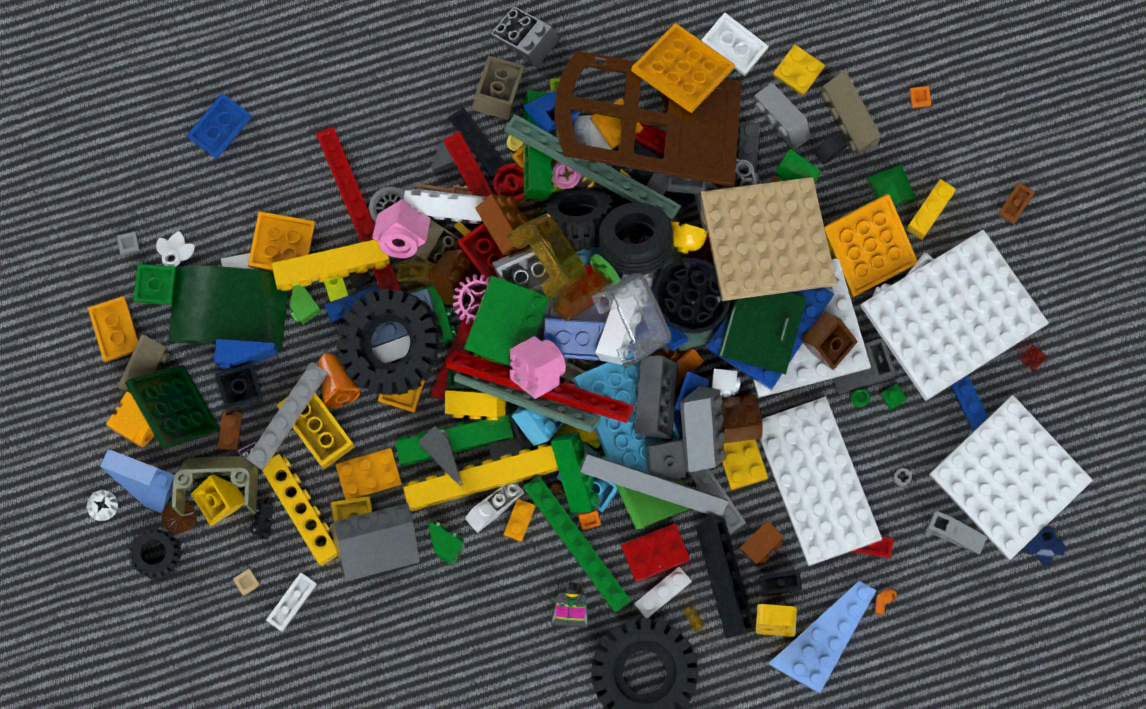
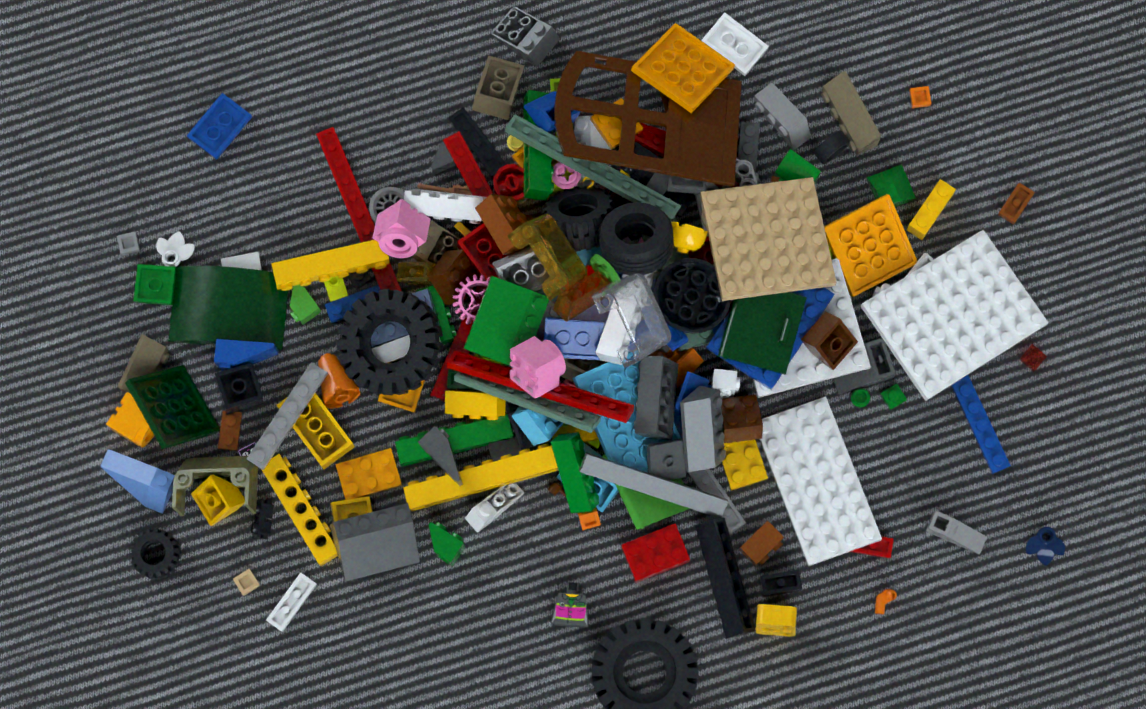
white gear [86,490,118,521] -> none
light orange plate [88,296,139,362] -> none
reddish brown wheel [161,501,197,535] -> none
light orange plate [248,212,315,272] -> none
light orange plate [503,499,536,542] -> none
green brick [523,475,631,614] -> none
white plate [634,567,692,618] -> none
clear yellow pin [682,605,705,632] -> none
light blue wing [768,581,876,693] -> none
yellow plate [773,44,825,96] -> none
light grey bush [893,468,912,487] -> none
white plate [929,395,1093,560] -> none

